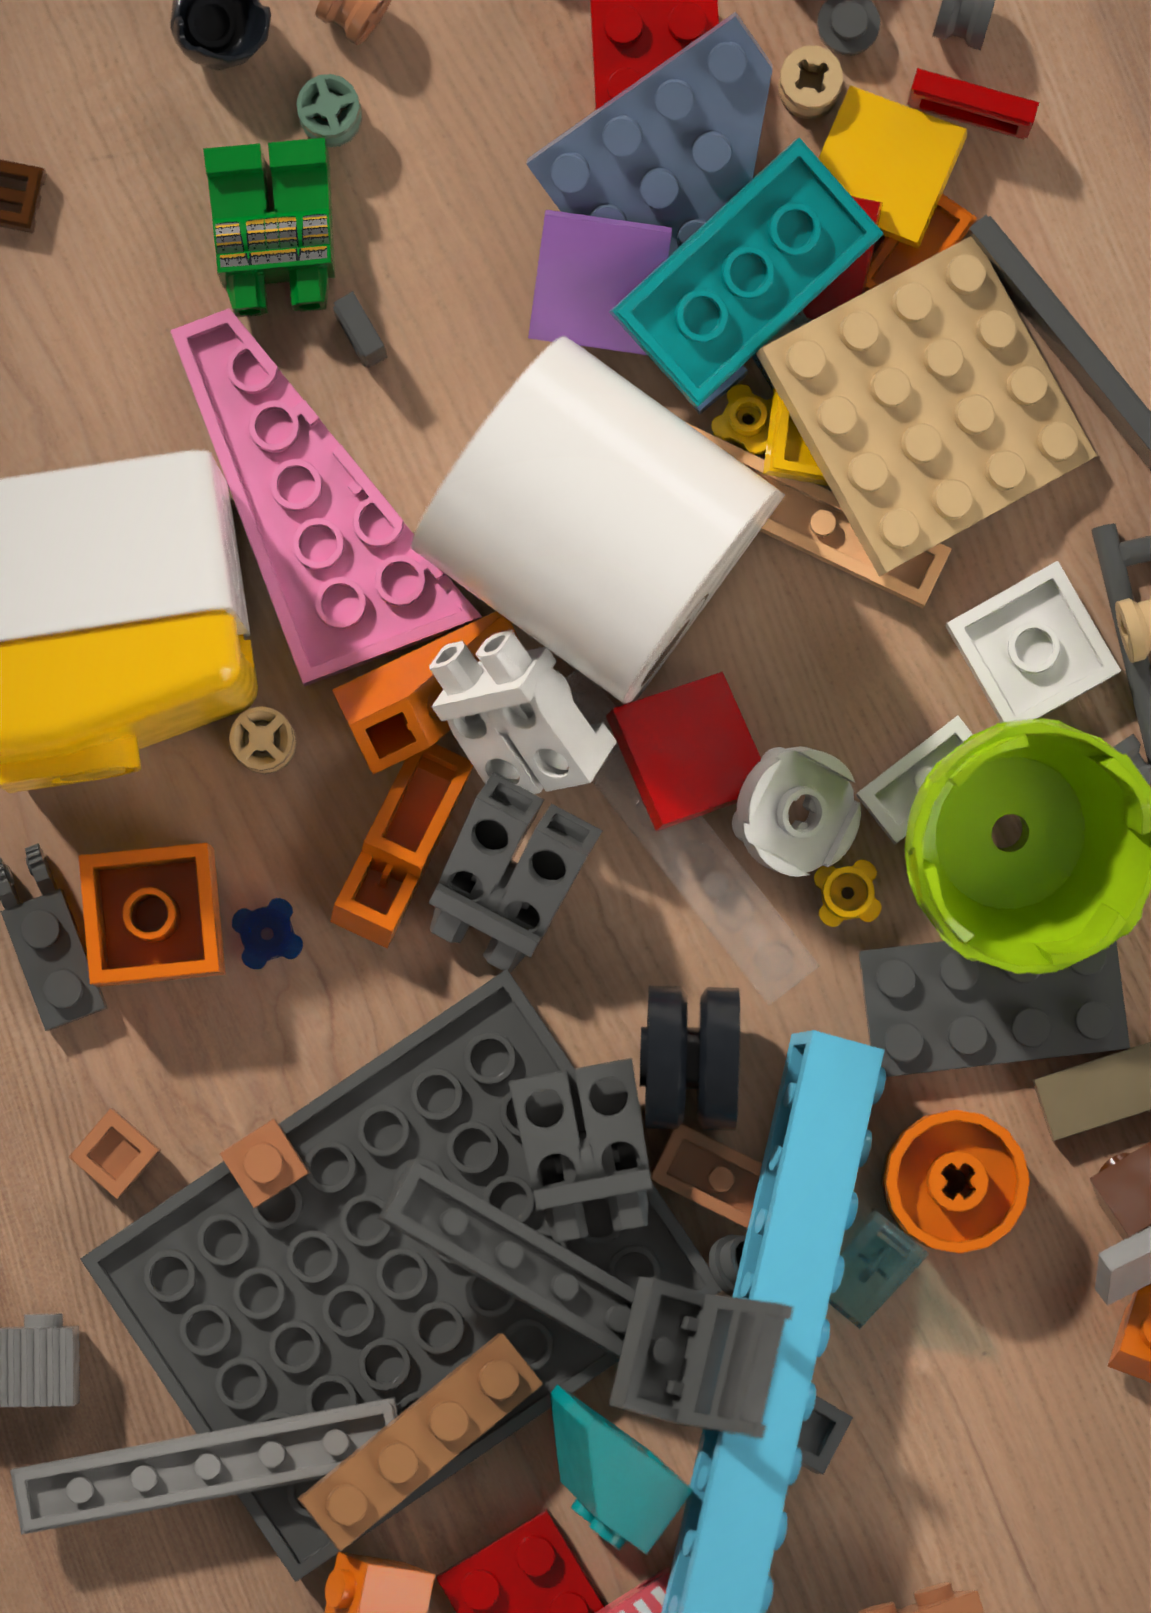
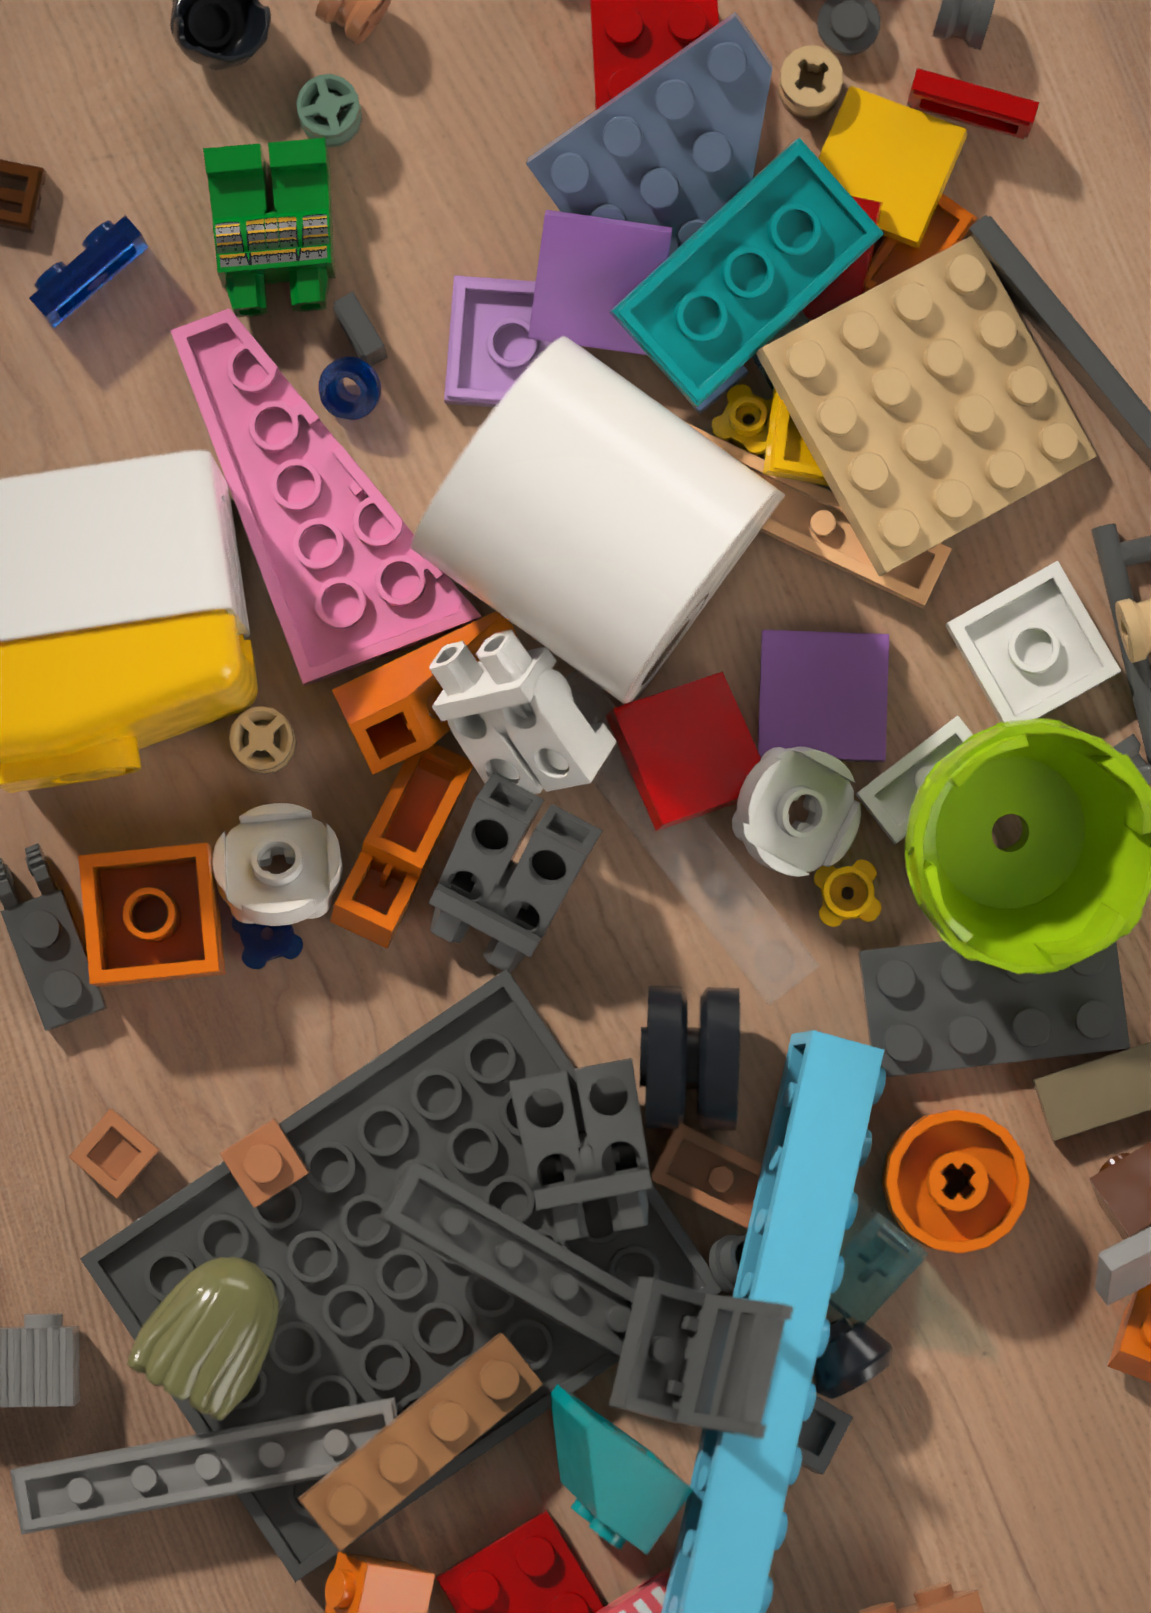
none -> clear blue plate [29,215,148,329]
none -> olive hair [128,1257,279,1421]
none -> white plate [212,803,343,926]
none -> clear blue plate [318,356,381,420]
none -> lavender tile [444,275,553,407]
none -> medium lavender tile [758,630,889,763]
none -> black cone [812,1316,892,1399]

